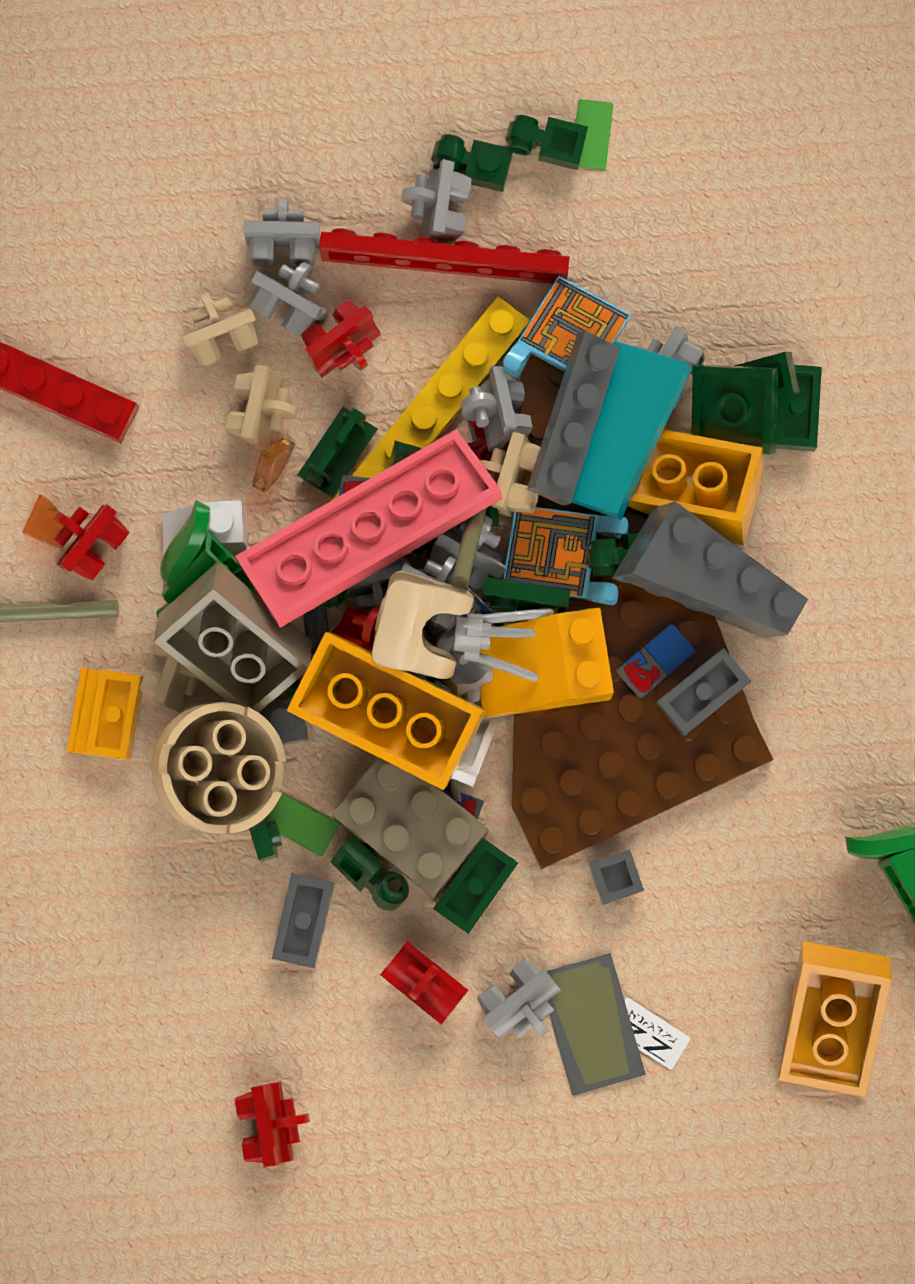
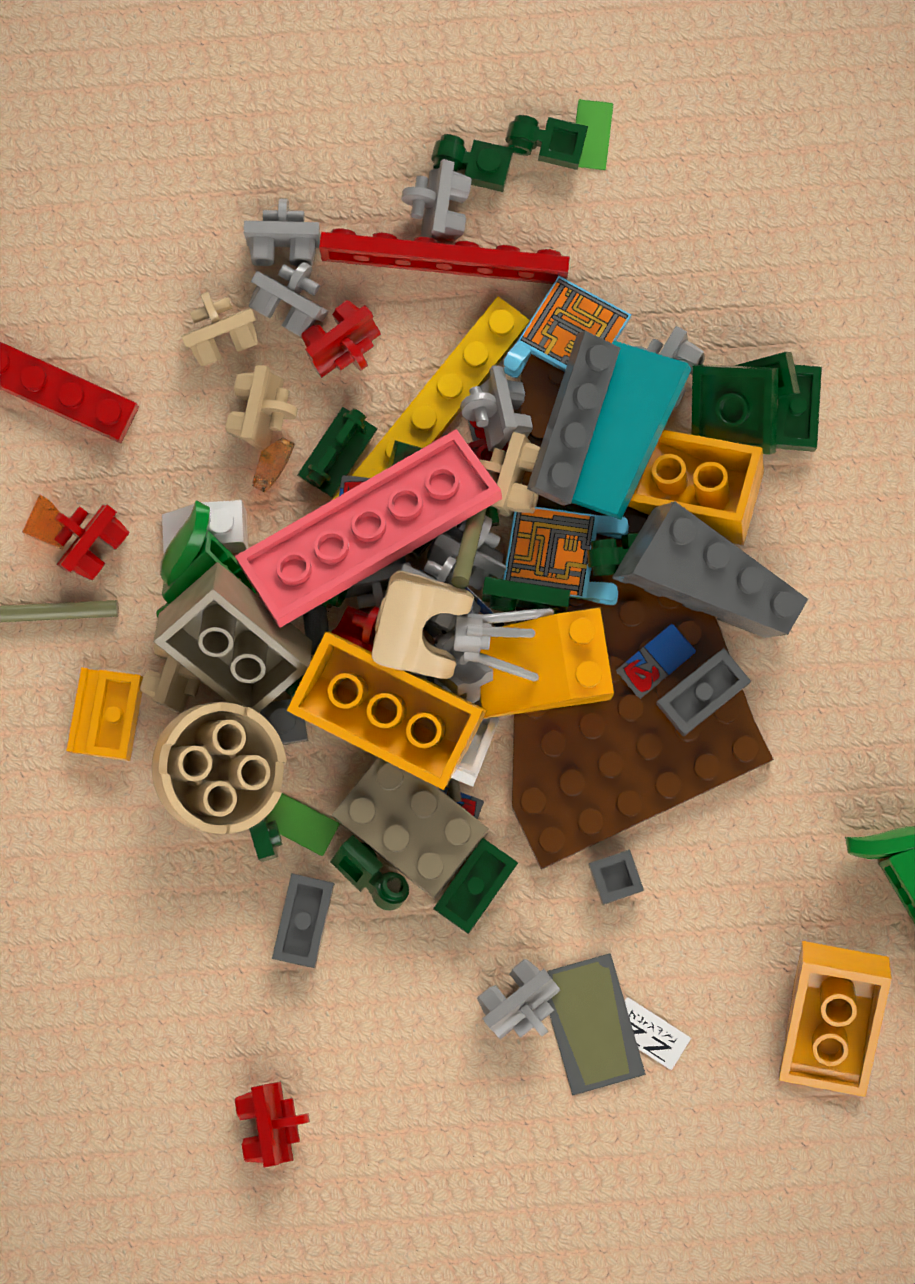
red hips [380,941,469,1025] -> none

